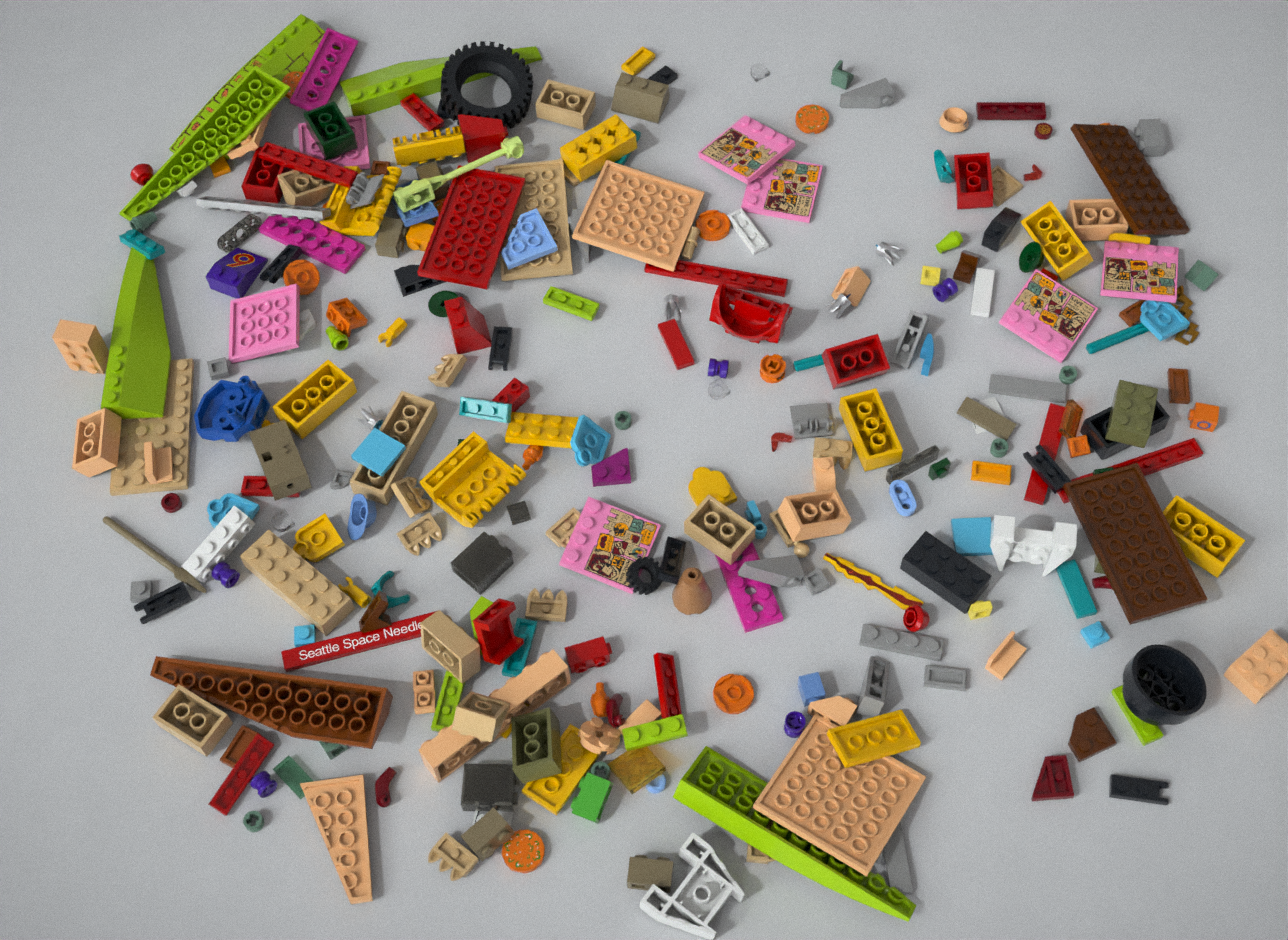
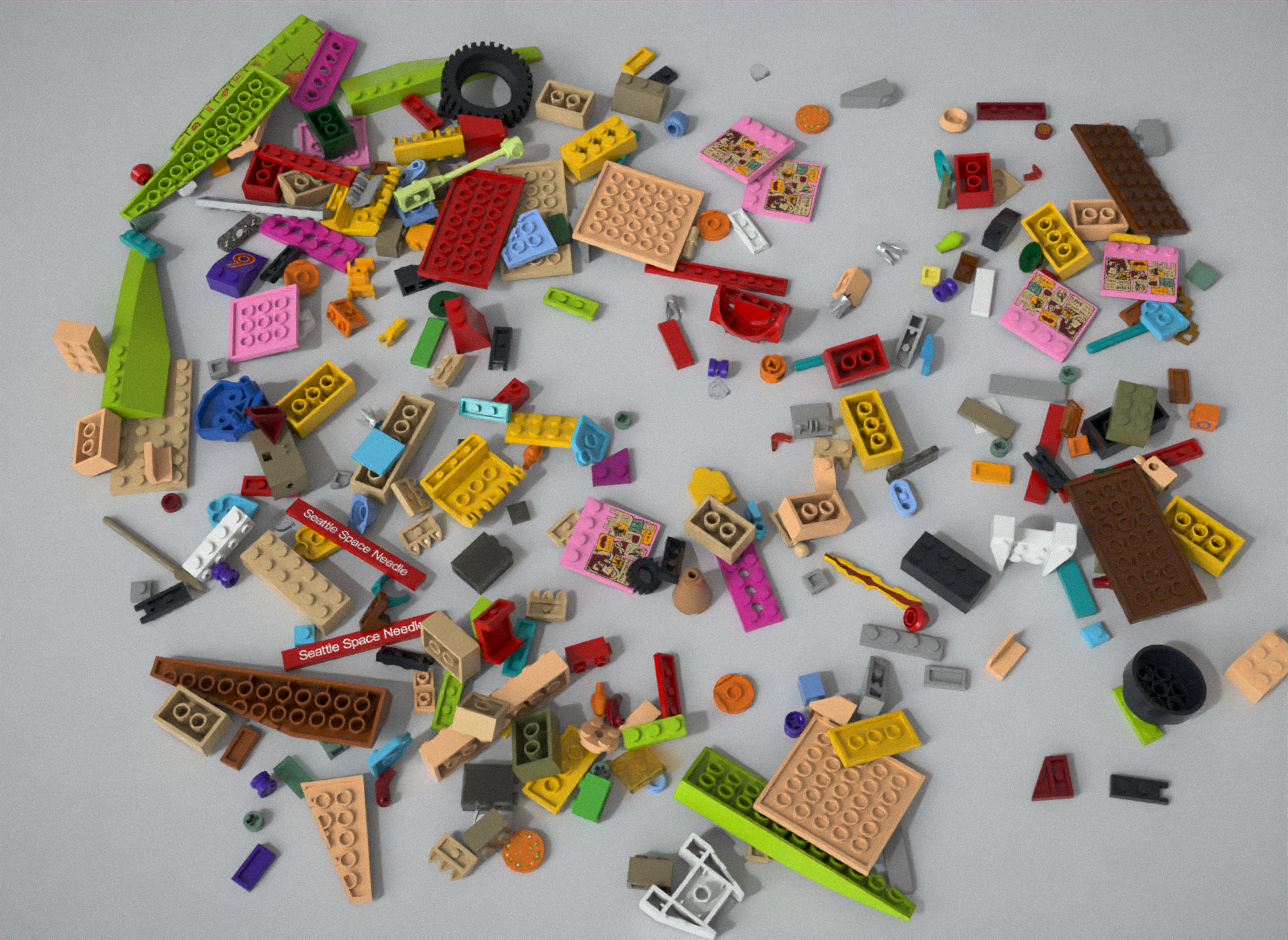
red tile [208,733,275,816] -> none
lime cone [326,326,349,351] -> none
yellow bar [338,577,372,608] -> none
light grey slope [738,555,805,588] -> none
sand green panel [831,60,854,90] -> none
dark green plate [928,457,951,481] -> none
medium azure tile [951,517,993,556] -> none
light yellow plate [968,600,993,620] -> none
reddish brown plate [1068,707,1117,763] -> none
none -> dark purple tile [231,843,277,892]
none -> dark red slope [244,405,287,446]
none -> red tile [286,498,427,592]
none -> light orange piece [347,256,376,301]
none -> medium azure plate [367,731,413,779]
none -> black hinge [375,646,435,672]
none -> light blue plate [398,159,428,188]
none -> bright green tile [410,317,447,368]
none -> clear green tile [546,213,573,247]
none -> medium blue head [664,111,689,137]
none -> olive plate [937,172,953,209]
none -> light nougat torso [1131,454,1178,499]

